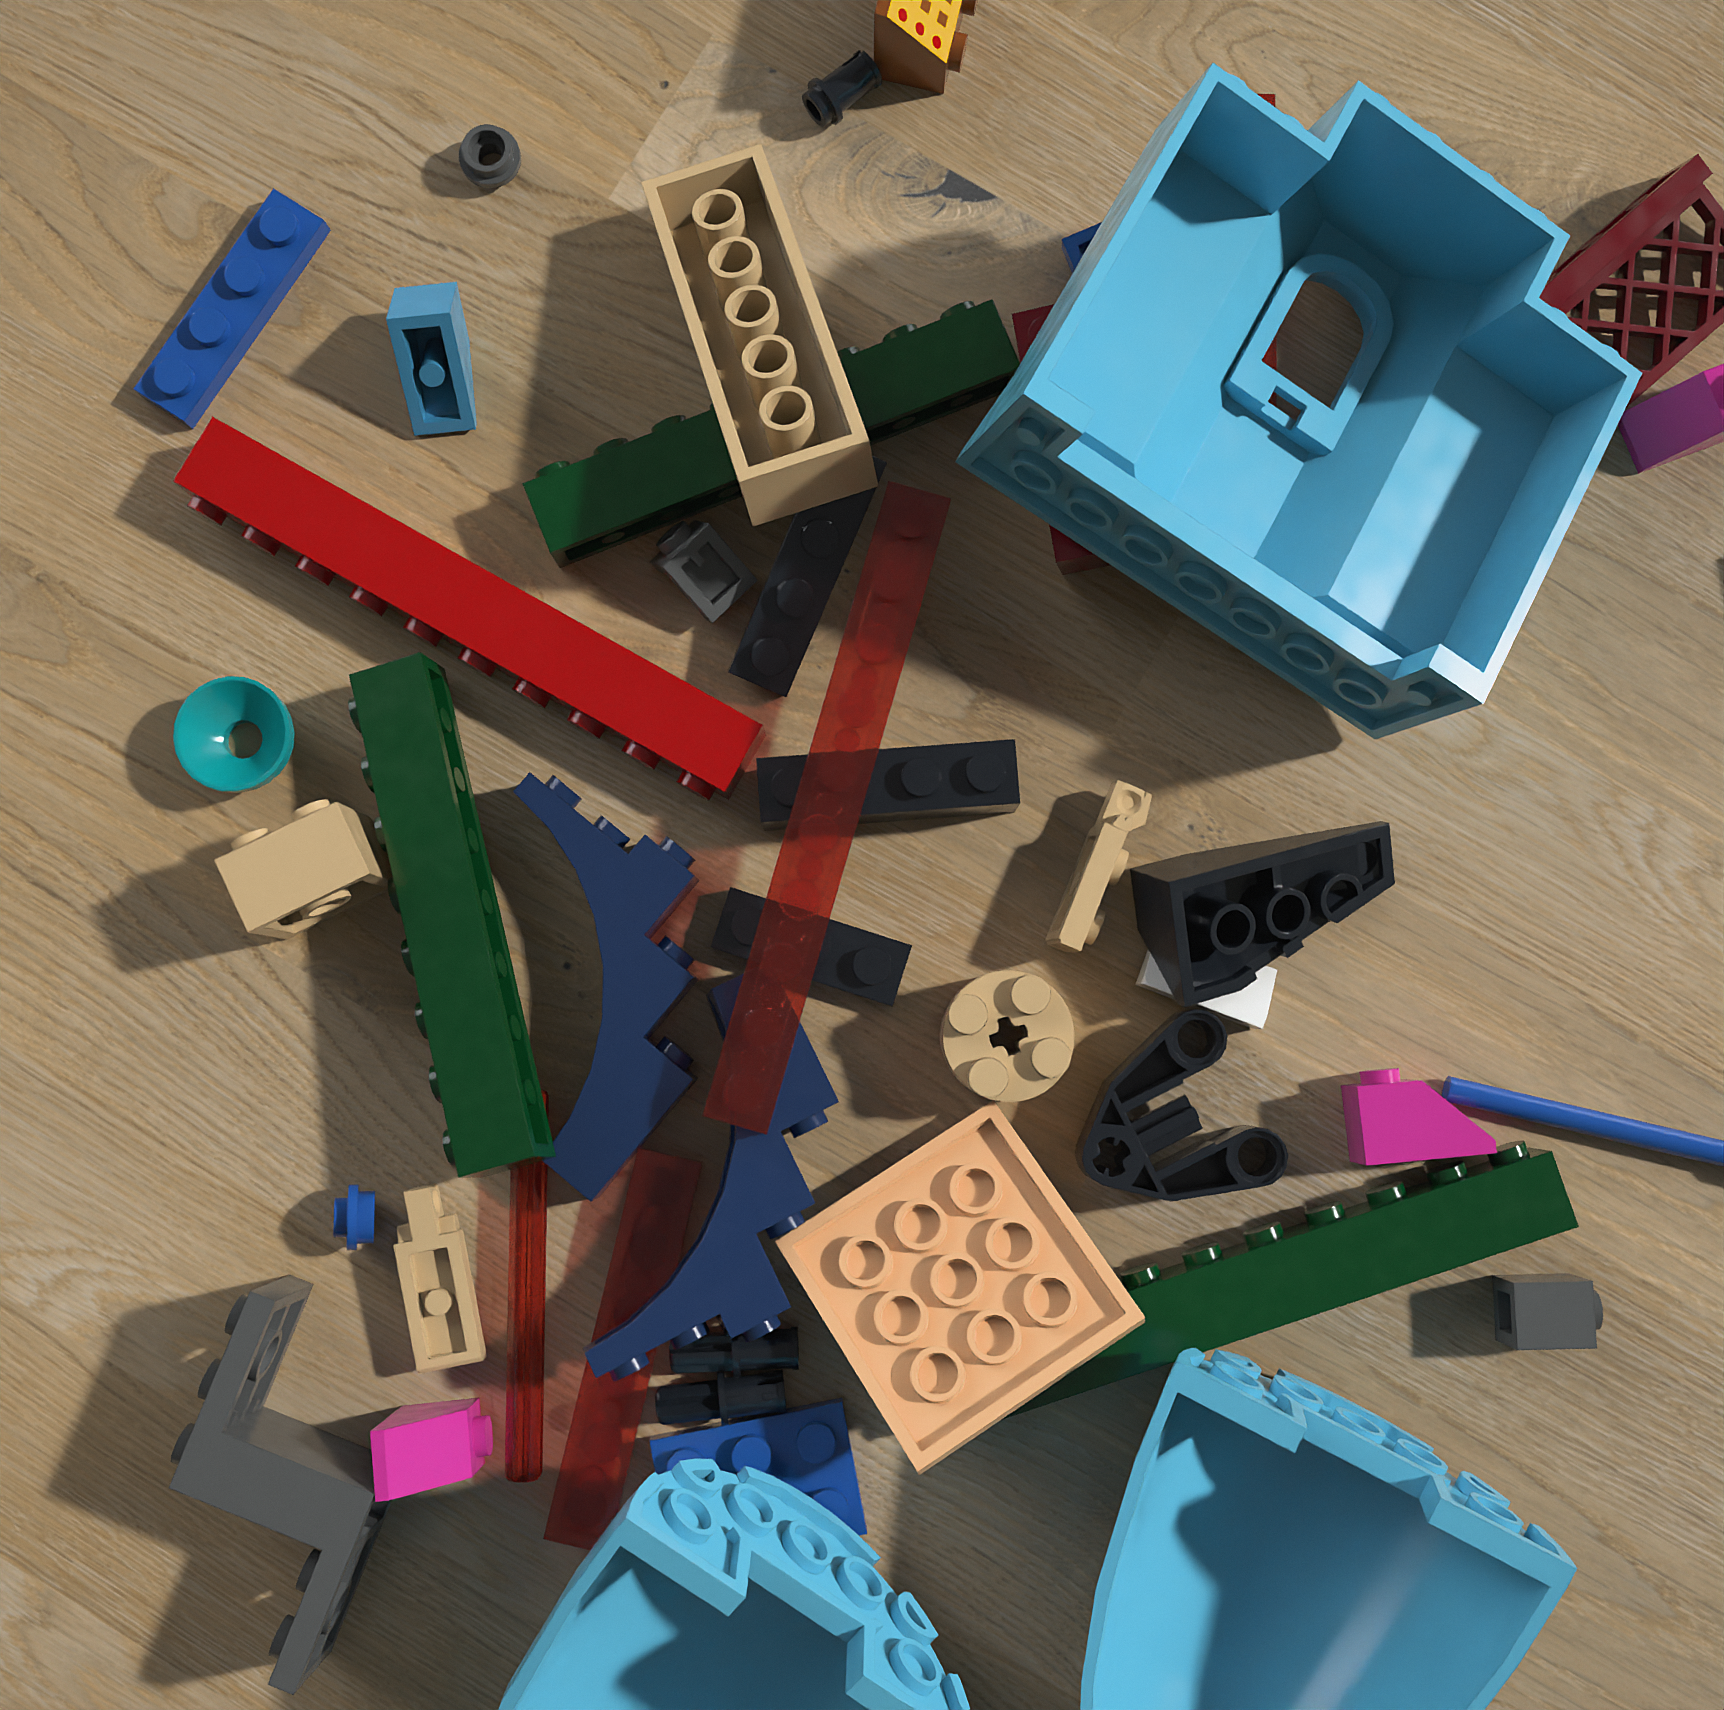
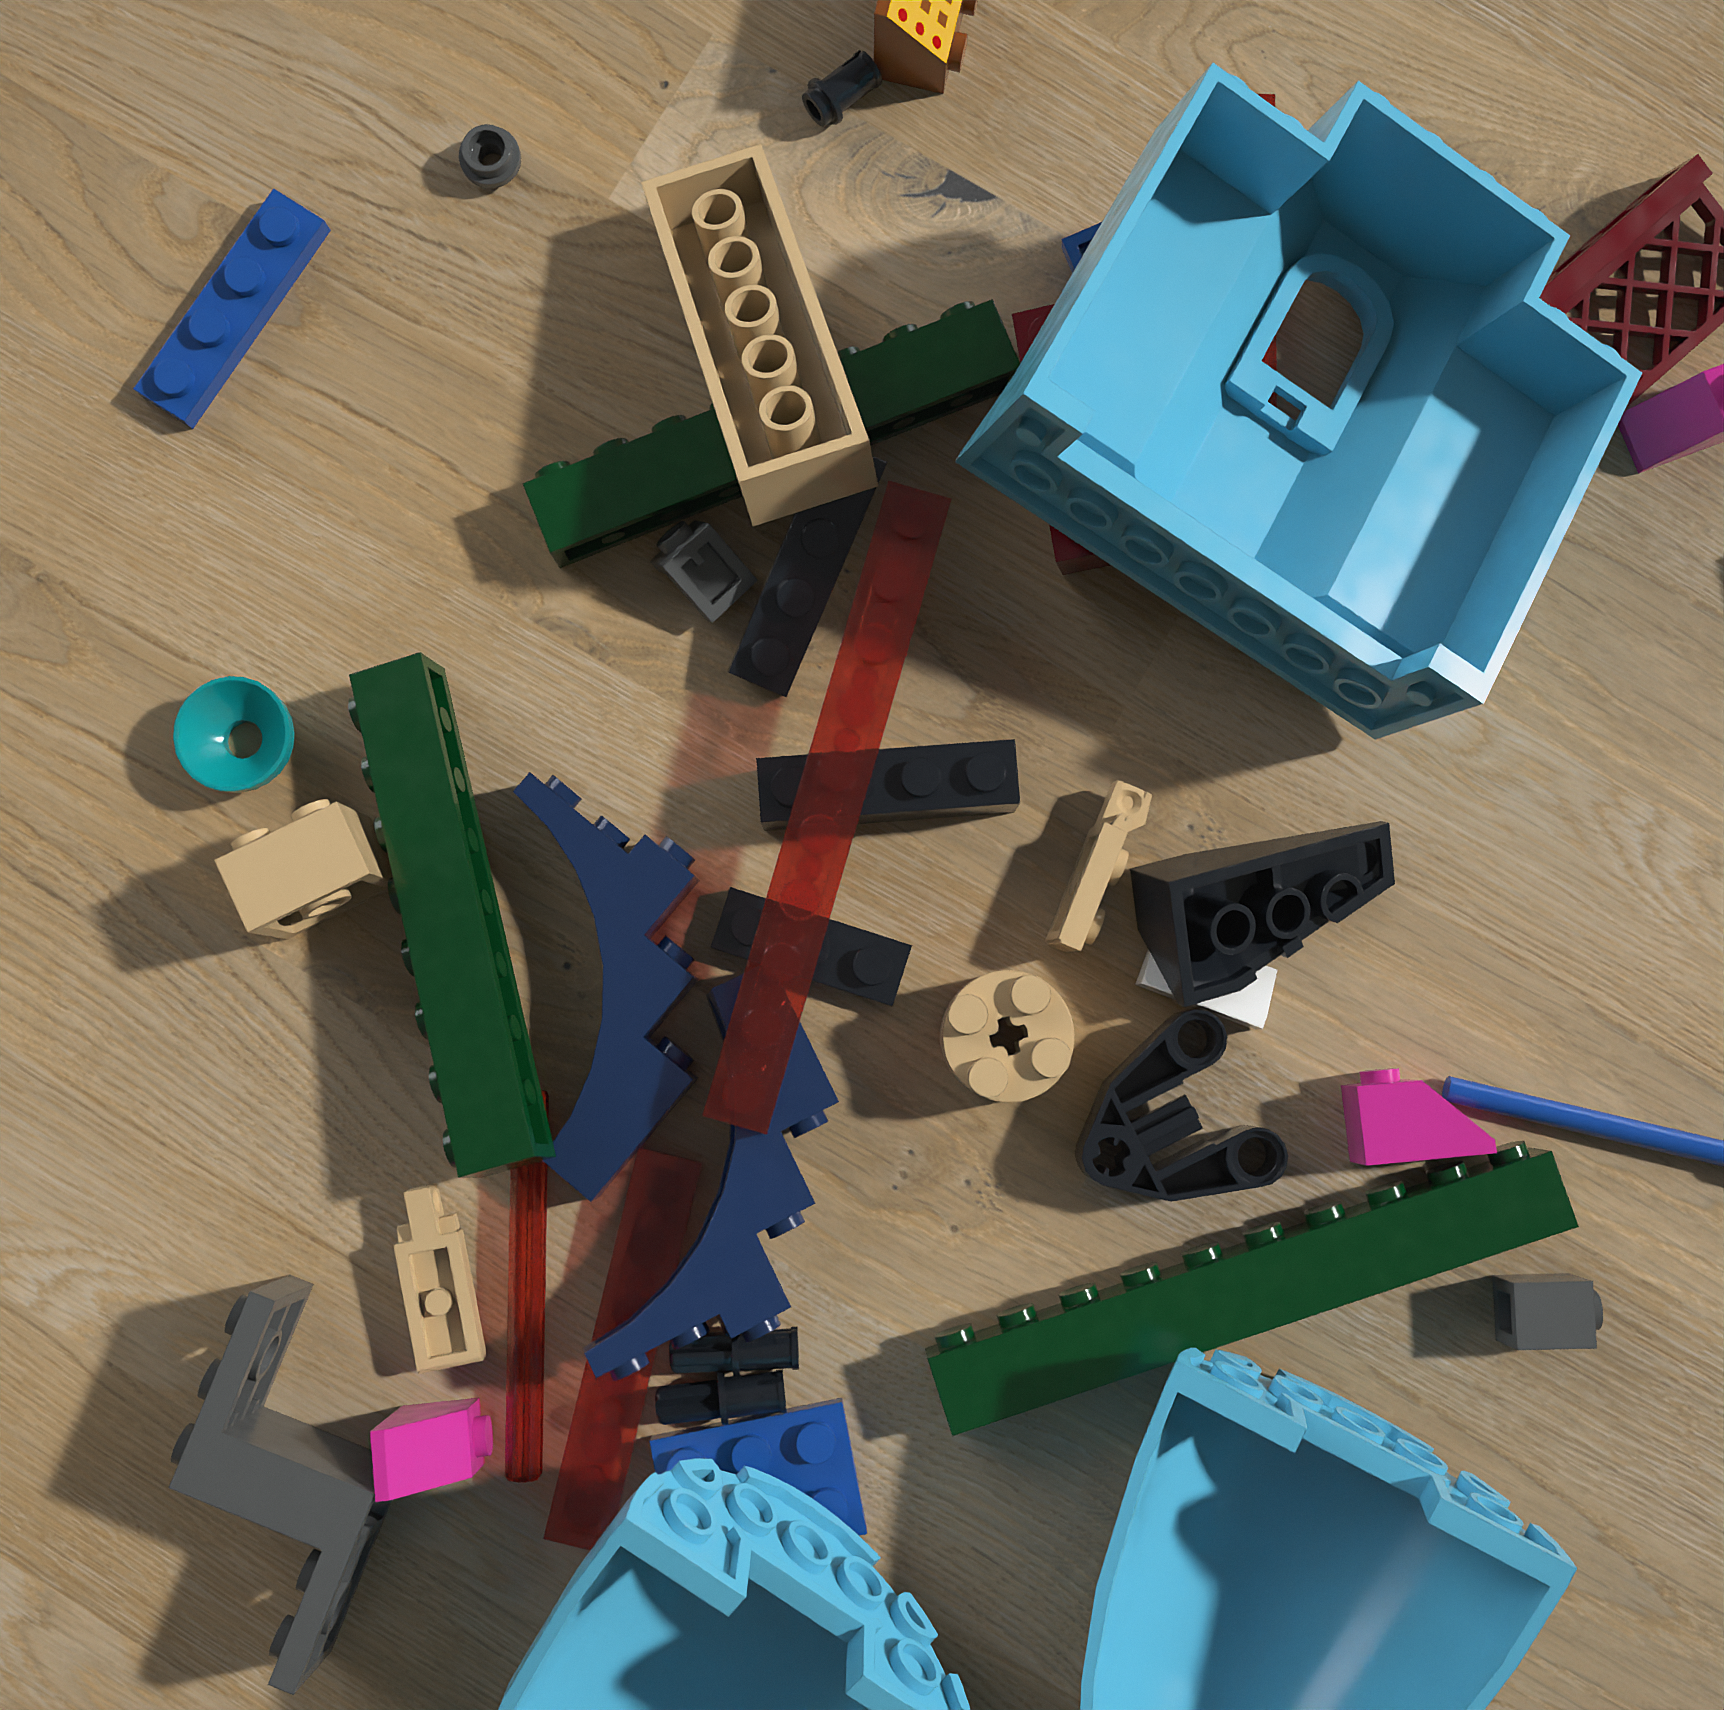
red brick [173,416,766,801] -> none
blue plate [333,1184,375,1251] -> none
dark azure slope [386,282,477,436] -> none
light nougat plate [775,1100,1145,1475] -> none

